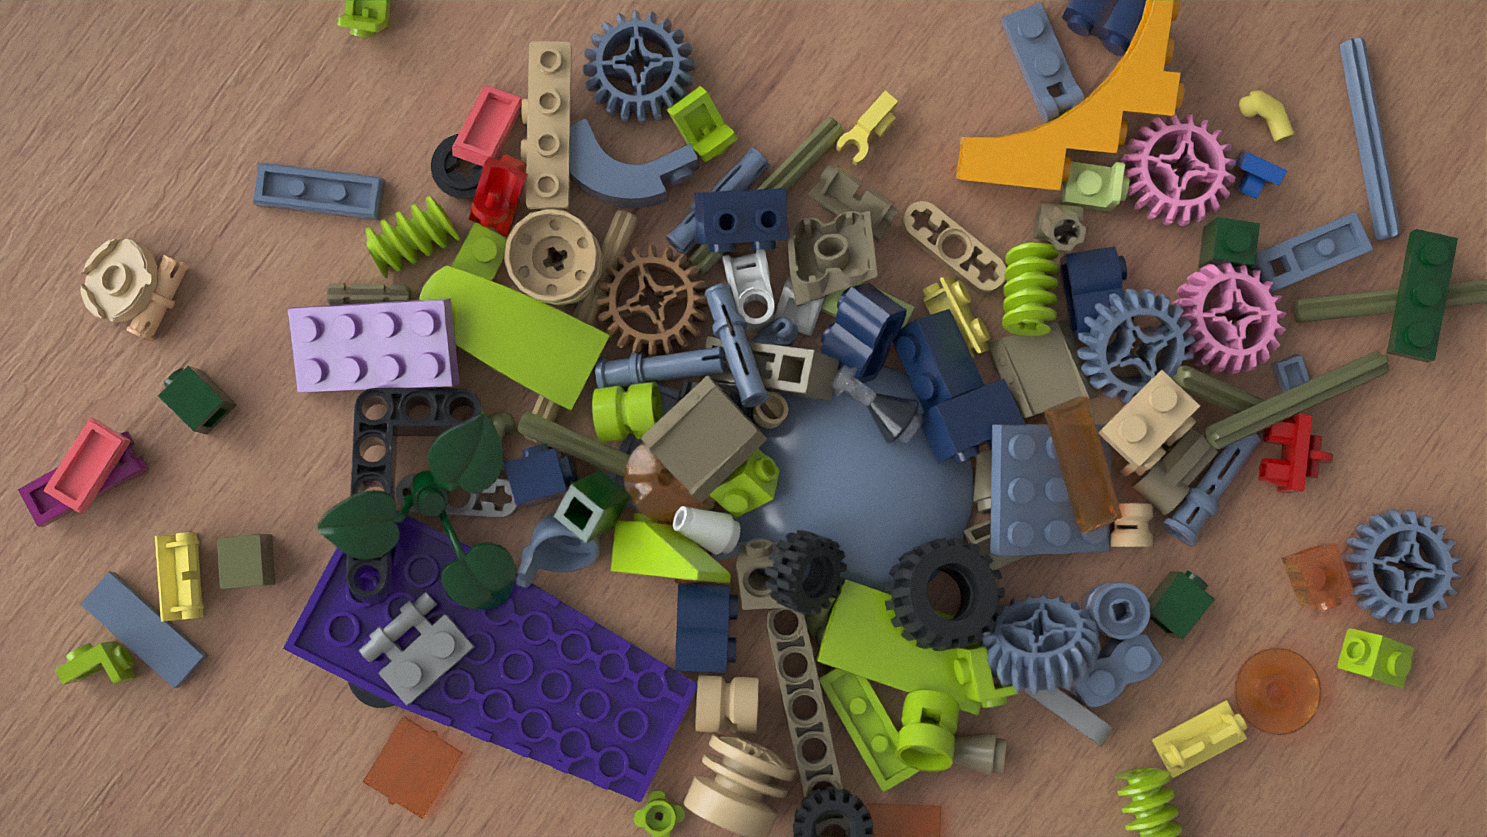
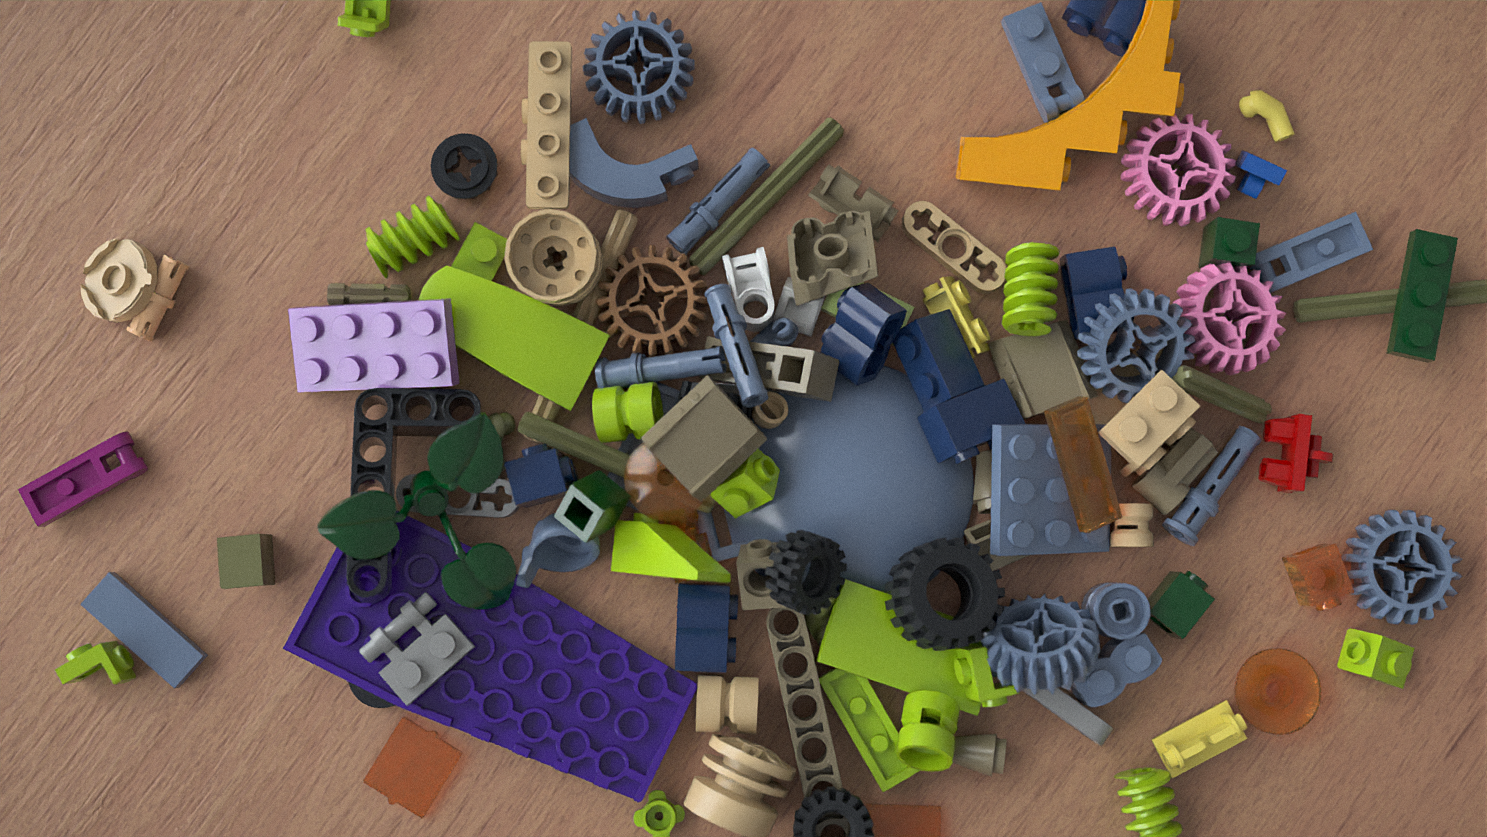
coral tile [43,418,131,513] -> none
light yellow hinge [155,532,204,622] -> none
dark green brick [158,365,237,435] -> none
sand blue tile [253,162,385,221] -> none
coral tile [452,85,523,166] -> none
red hips [468,155,528,237] -> none
lime bracket [667,86,738,162] -> none
white cone [673,506,740,555] -> none
dark blue brick [694,188,789,252] -> none
piece [830,365,924,444] -> none
light yellow plate [836,90,898,166] -> none
dark tan piece [1033,201,1087,251] -> none
yellowish green bracket [1062,161,1129,212] -> none
olive axle [1205,351,1389,449] -> none
sand blue piece [1271,354,1310,393] -> none
sand blue axle [1340,38,1401,240] -> none

